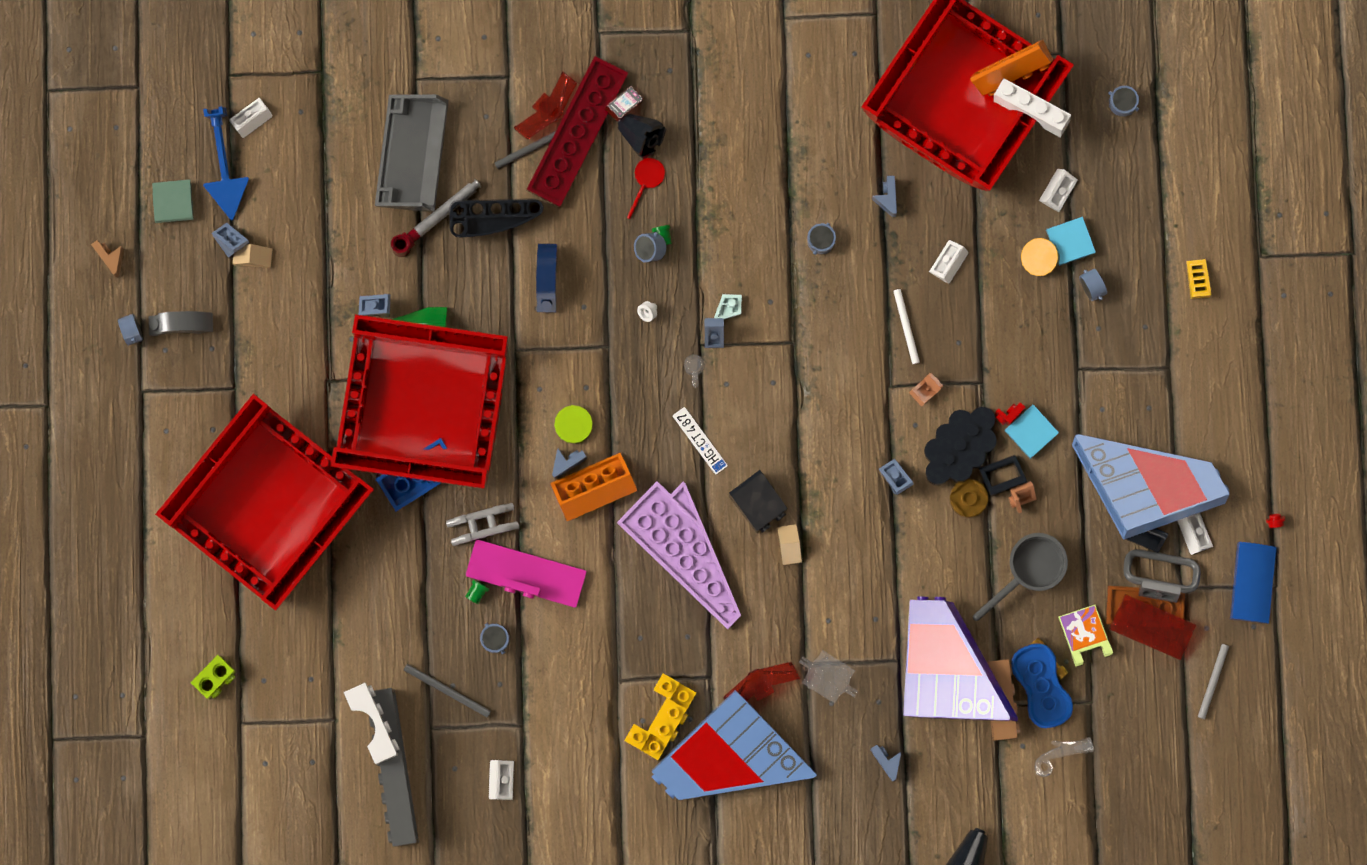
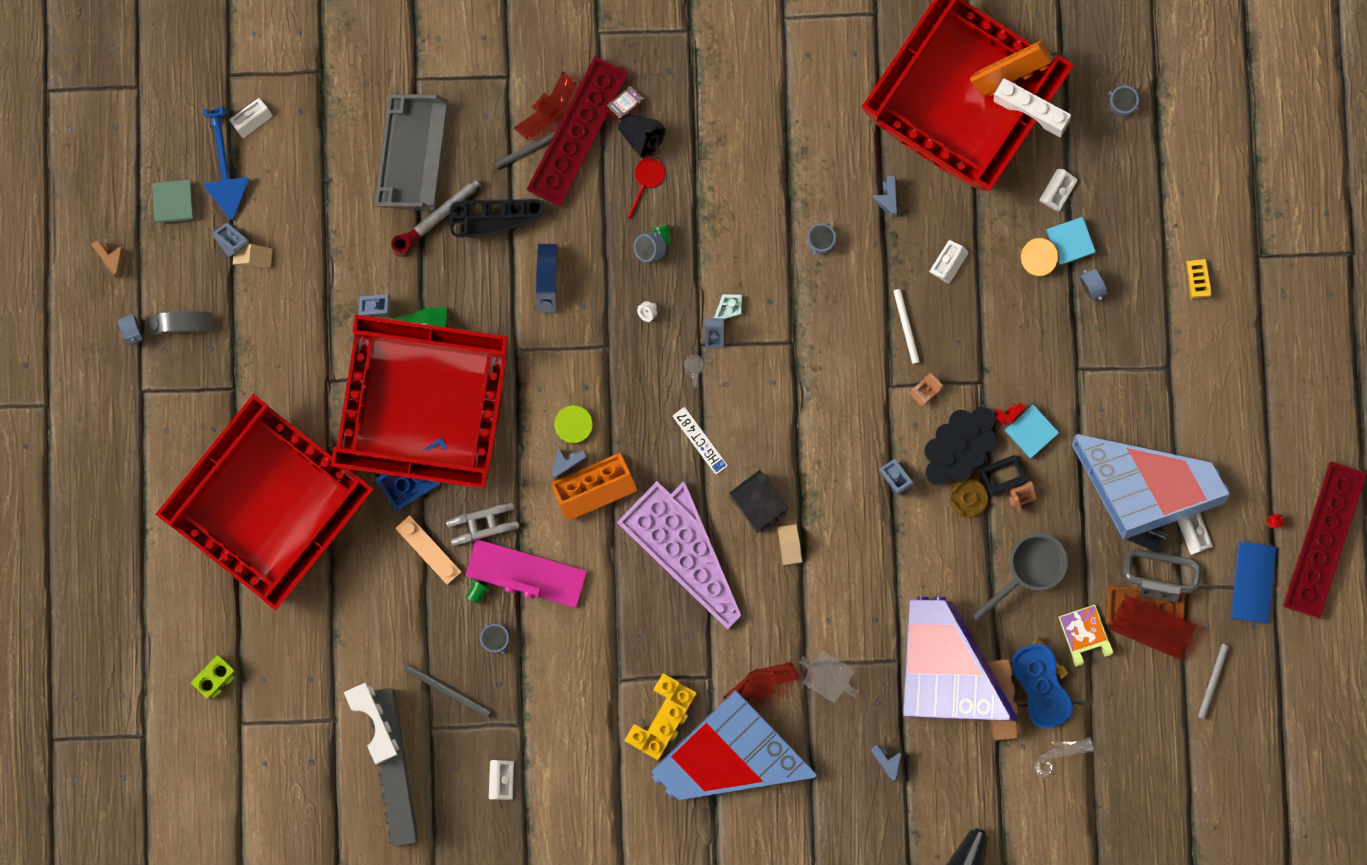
none -> light nougat plate [395,515,461,585]
none -> dark red plate [1282,461,1367,619]

